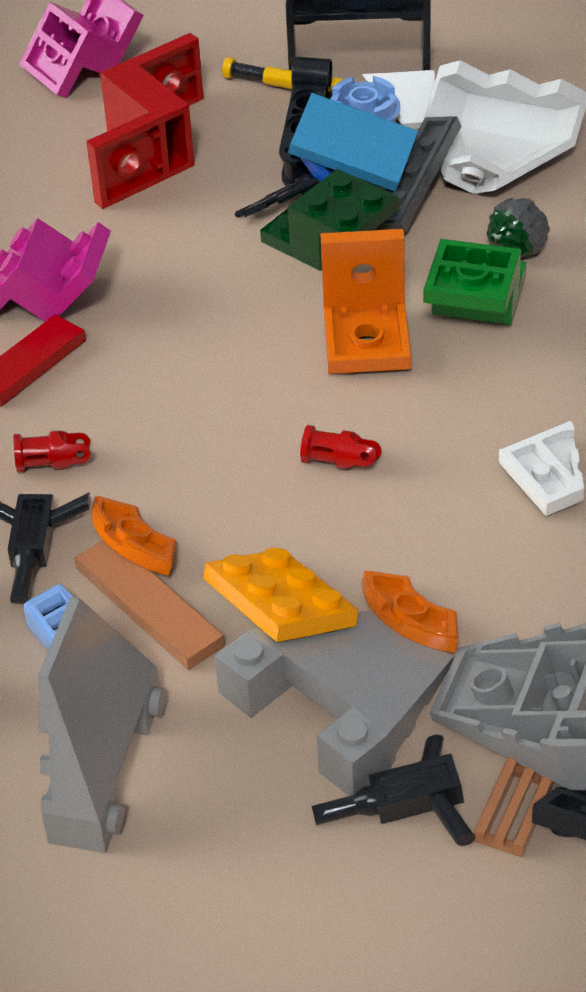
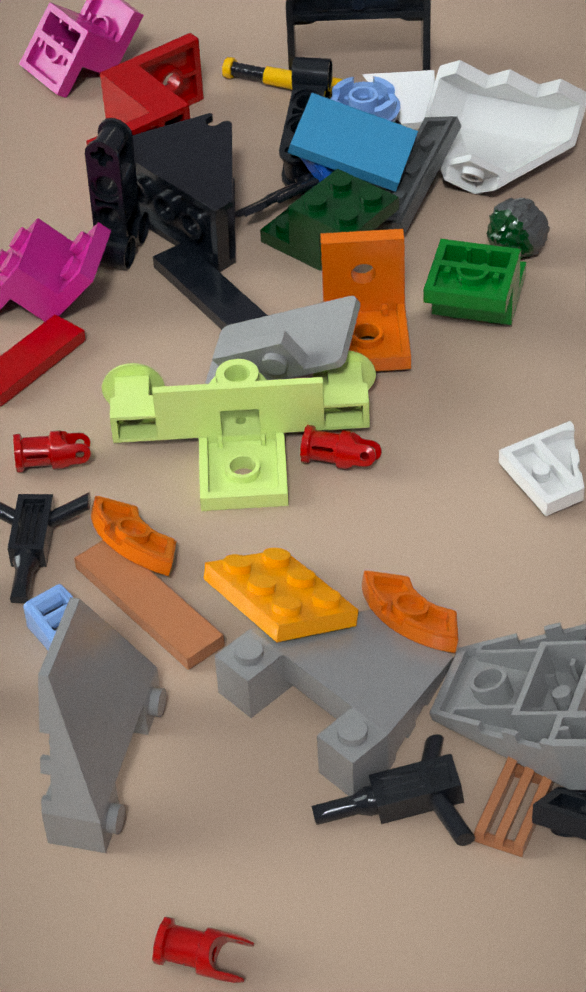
none -> black piece [85,118,150,270]
none -> yellowish green piece [102,350,376,511]
none -> black ladder [133,113,236,272]
none -> red piece [152,917,254,983]
none -> black tile [153,242,268,330]
none -> light grey bracket [205,296,360,384]

